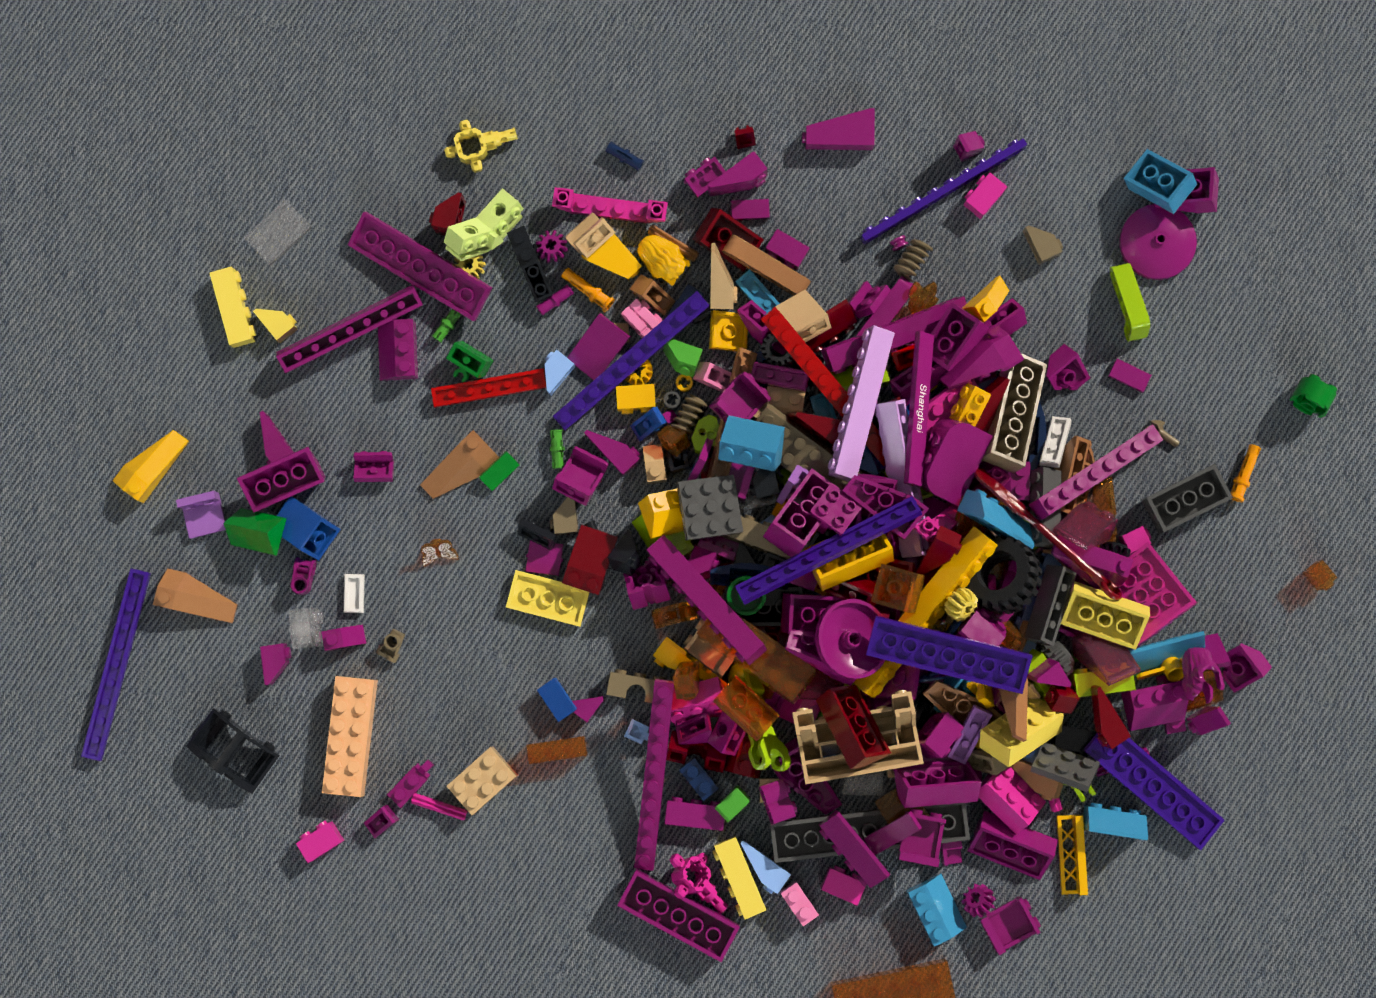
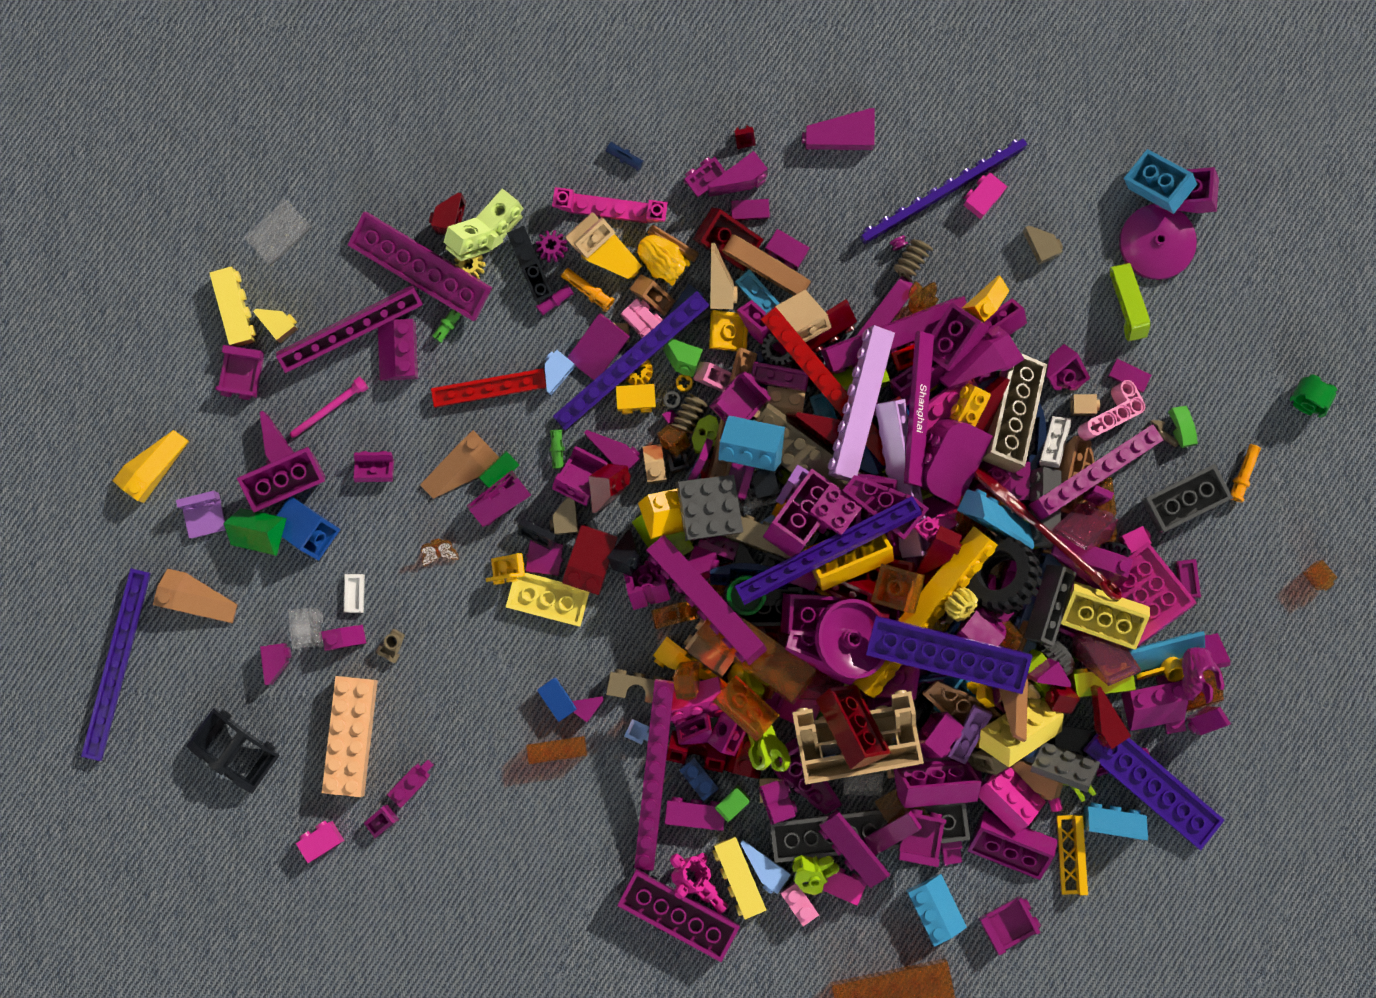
magenta piece [291,557,317,595] -> none
dark pink axle [411,793,467,820] -> none
light yellow piece [444,120,518,173] -> none
green brick [446,341,494,382] -> none
tan brick [447,746,518,815] -> none
blue slope [630,406,667,441] -> none
magenta bracket [849,281,891,319] -> none
magenta slope [953,131,985,162] -> none
magenta gear [961,883,996,918] -> none
magenta slope [1223,643,1272,693] -> none
none -> magenta panel [215,345,265,400]
none -> dark pink piece [290,376,368,438]
none -> magenta wedge [467,470,531,527]
none -> yellow bracket [485,553,525,585]
none -> dark red slope [589,464,630,513]
none -> lime hinge [792,855,840,895]
none -> tan brick [1070,394,1100,416]
none -> bright pink beam [1078,380,1145,441]
none -> magenta tile [1083,485,1114,506]
none -> bright green slope [1168,406,1198,448]
none -> magenta tile [1175,559,1201,598]

